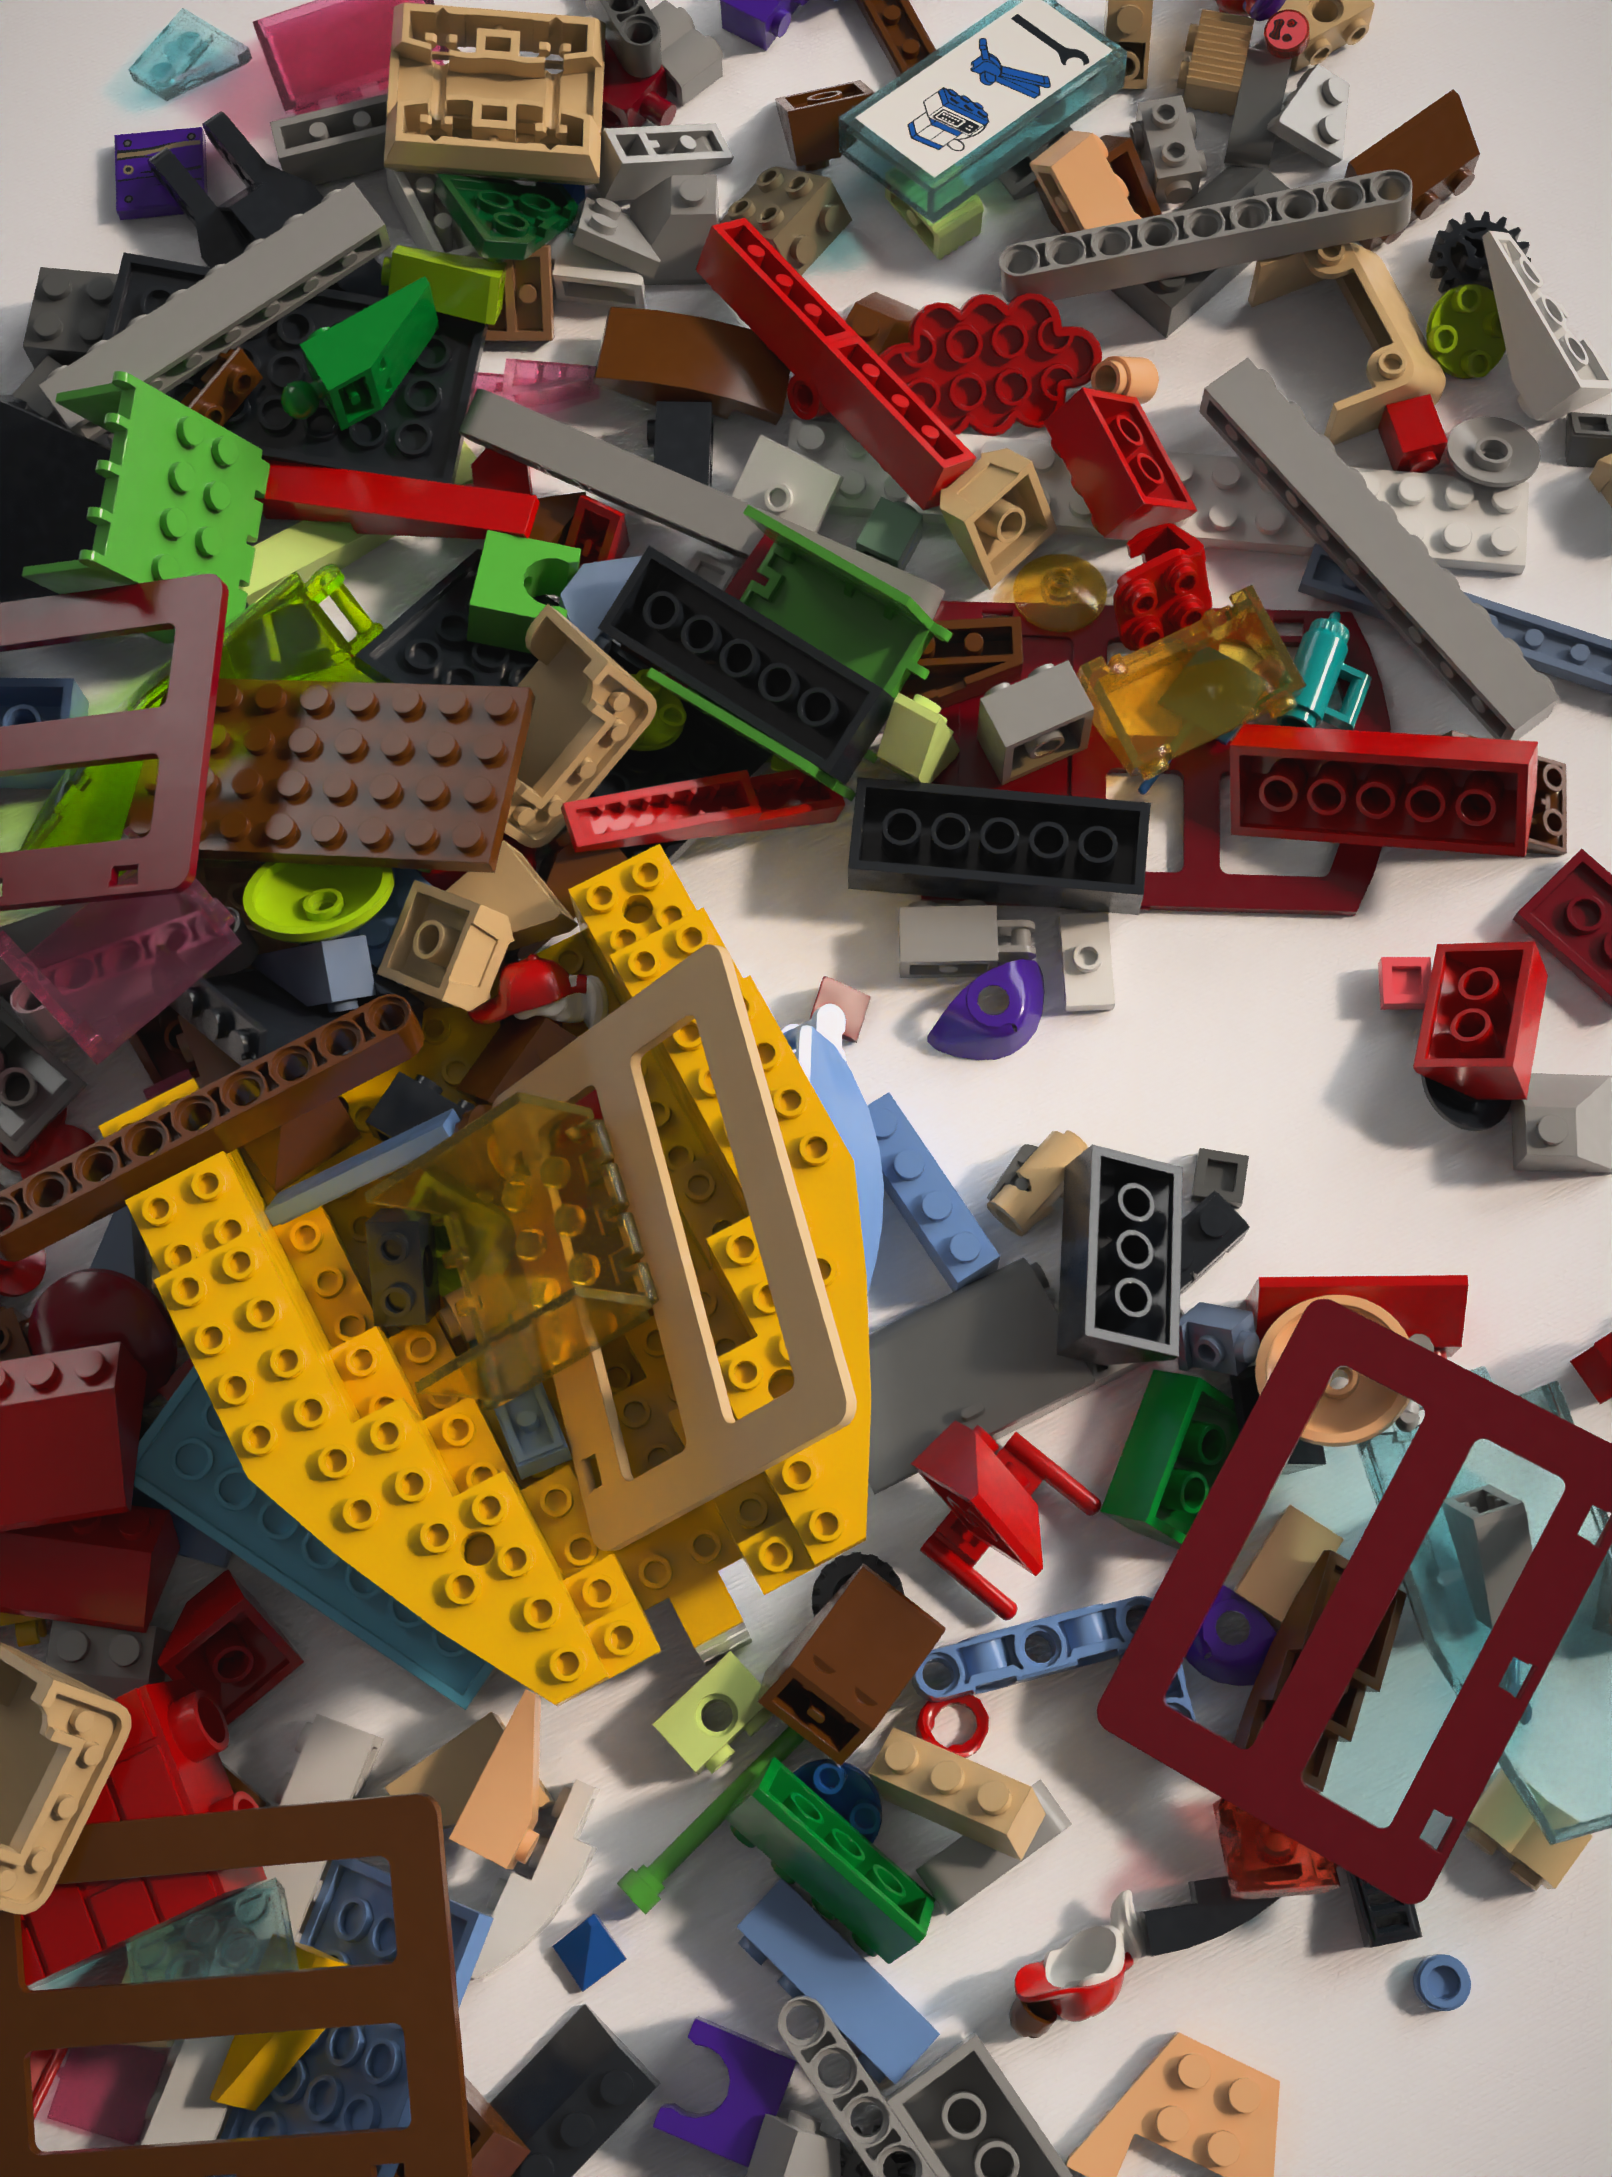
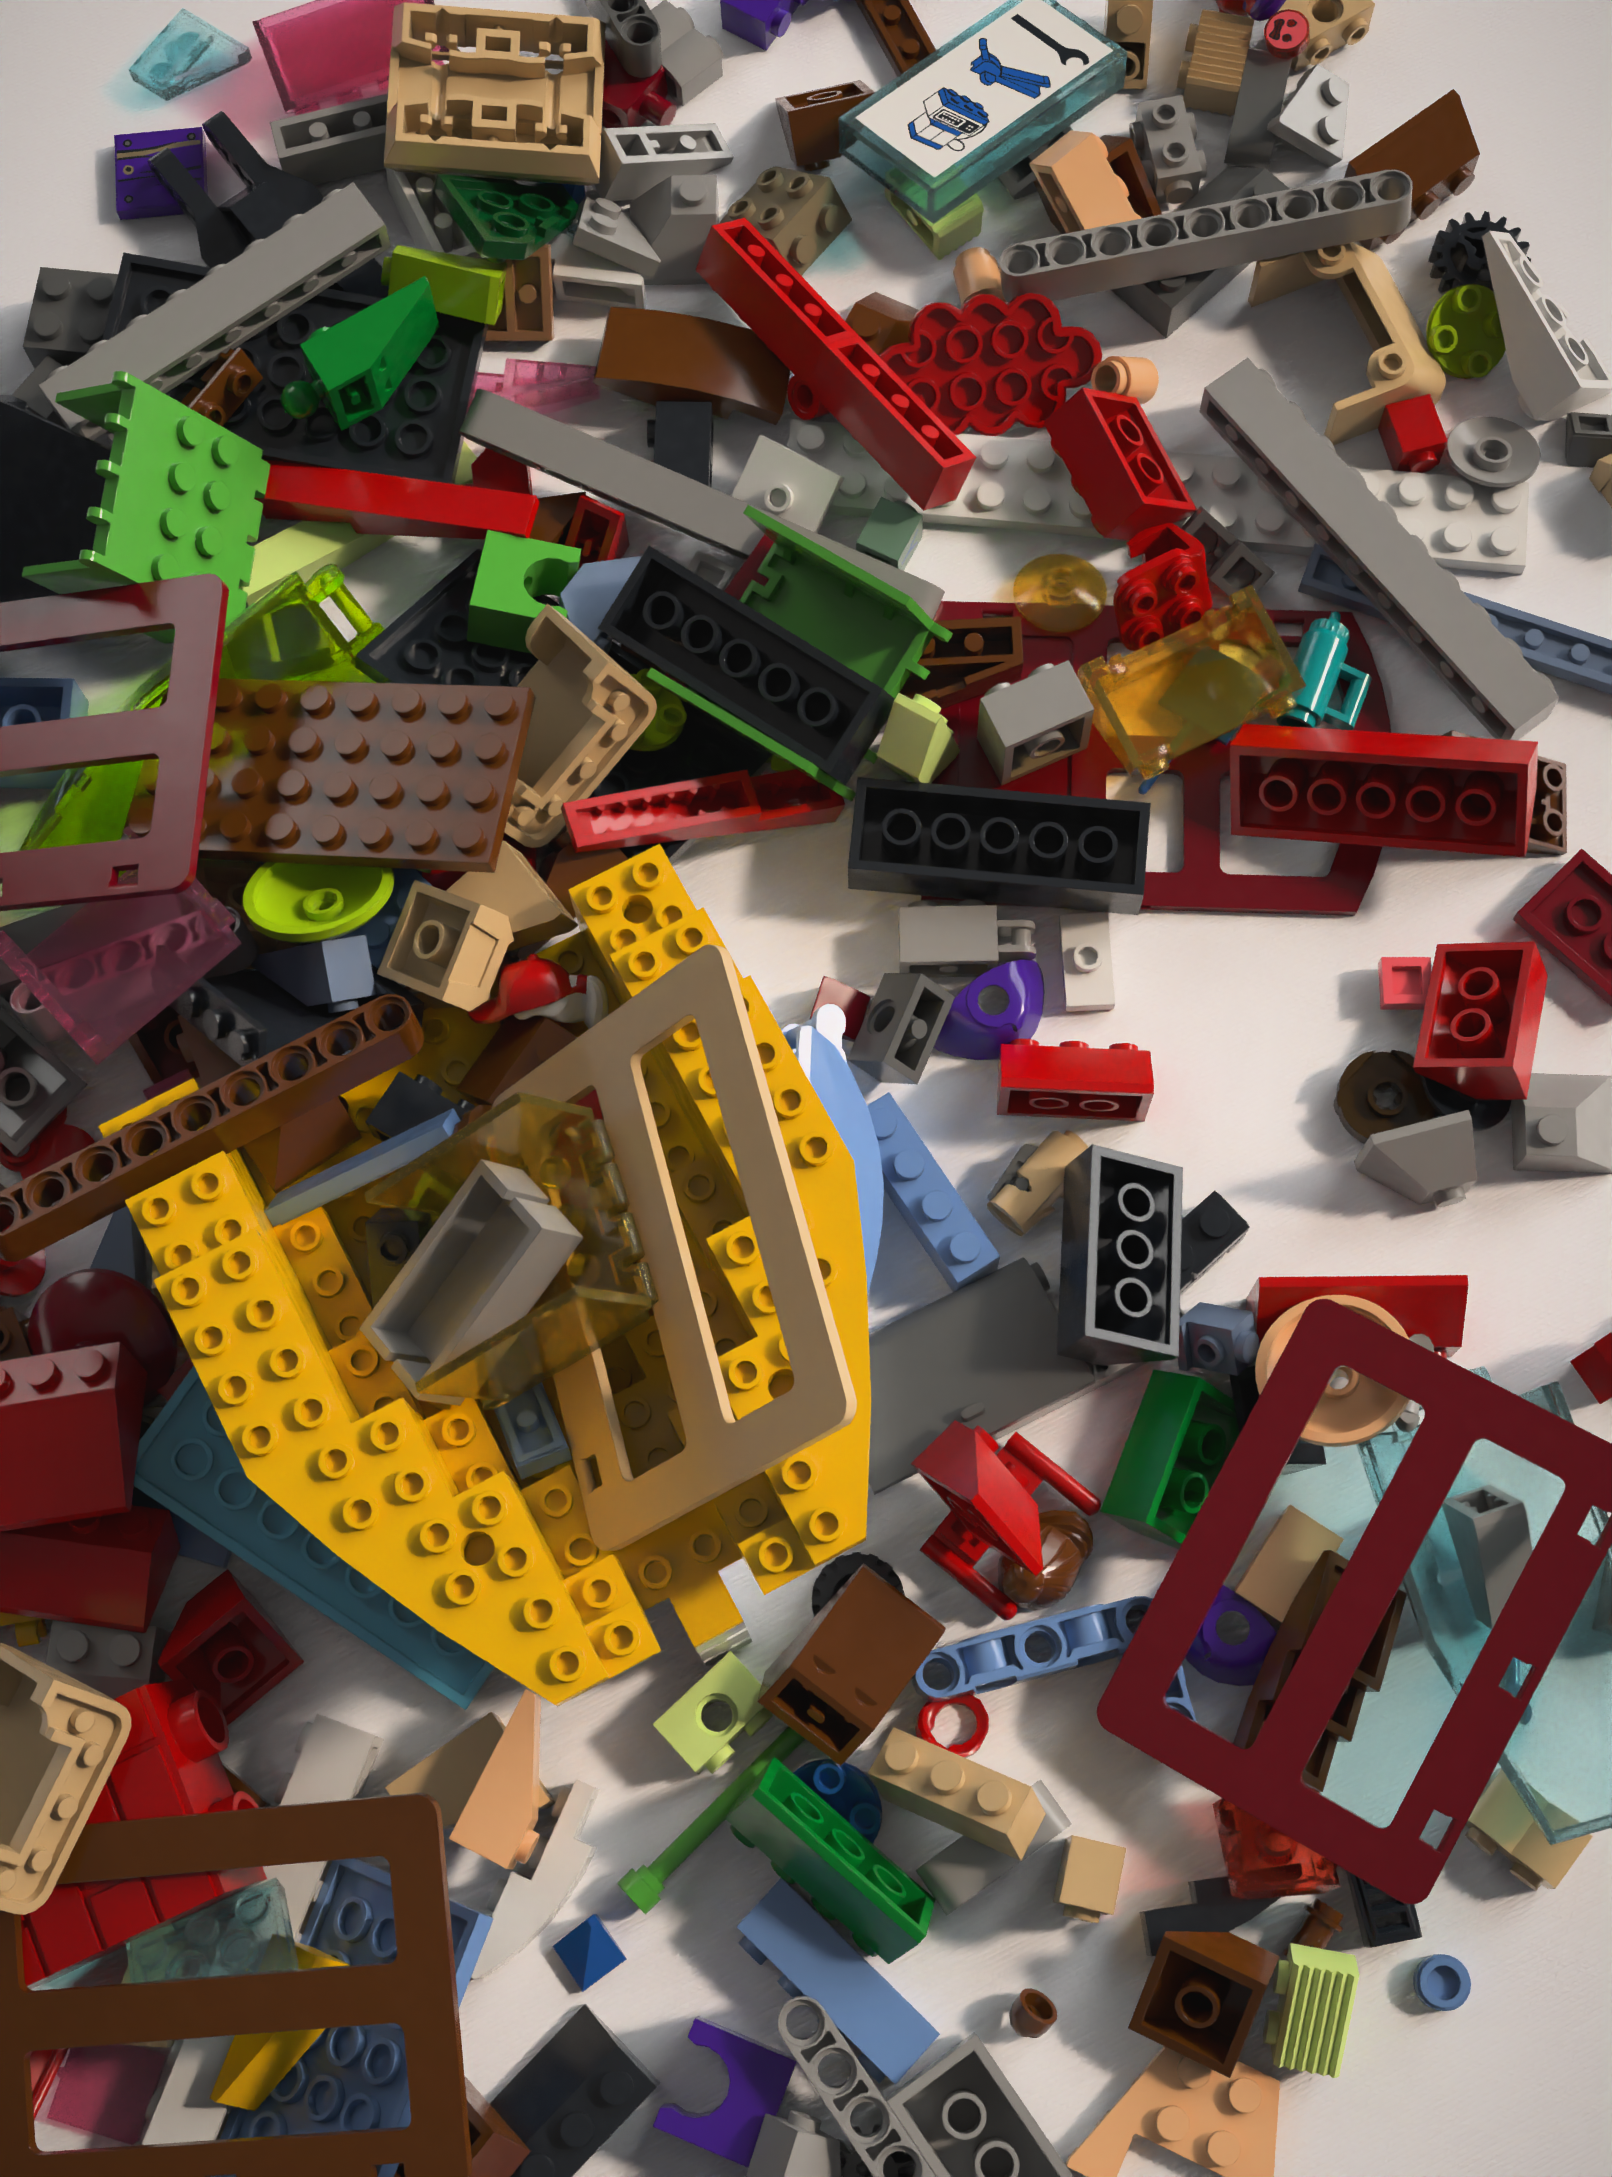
tan slope [940,448,1057,590] -> none
hair [1014,1890,1144,2022] -> none
dark grey tile [1191,1148,1249,1208] -> none
none -> light grey piece [359,1159,584,1406]
none -> dark grey brick [847,973,955,1085]
none -> light nougat brick [953,247,1006,306]
none -> red slope [997,1038,1154,1122]
none -> reddish brown hair [997,1510,1093,1611]
none -> tan brick [1053,1835,1126,1923]
none -> reddish brown slope [1128,1931,1280,2078]
none -> dark grey slope [1181,506,1275,608]
none -> yellowish green brick [1263,1943,1359,2078]
none -> reddish brown pin [1282,1898,1344,1956]
none -> dark brown plate [1333,1050,1436,1144]
none -> light grey slope [1354,1110,1477,1207]

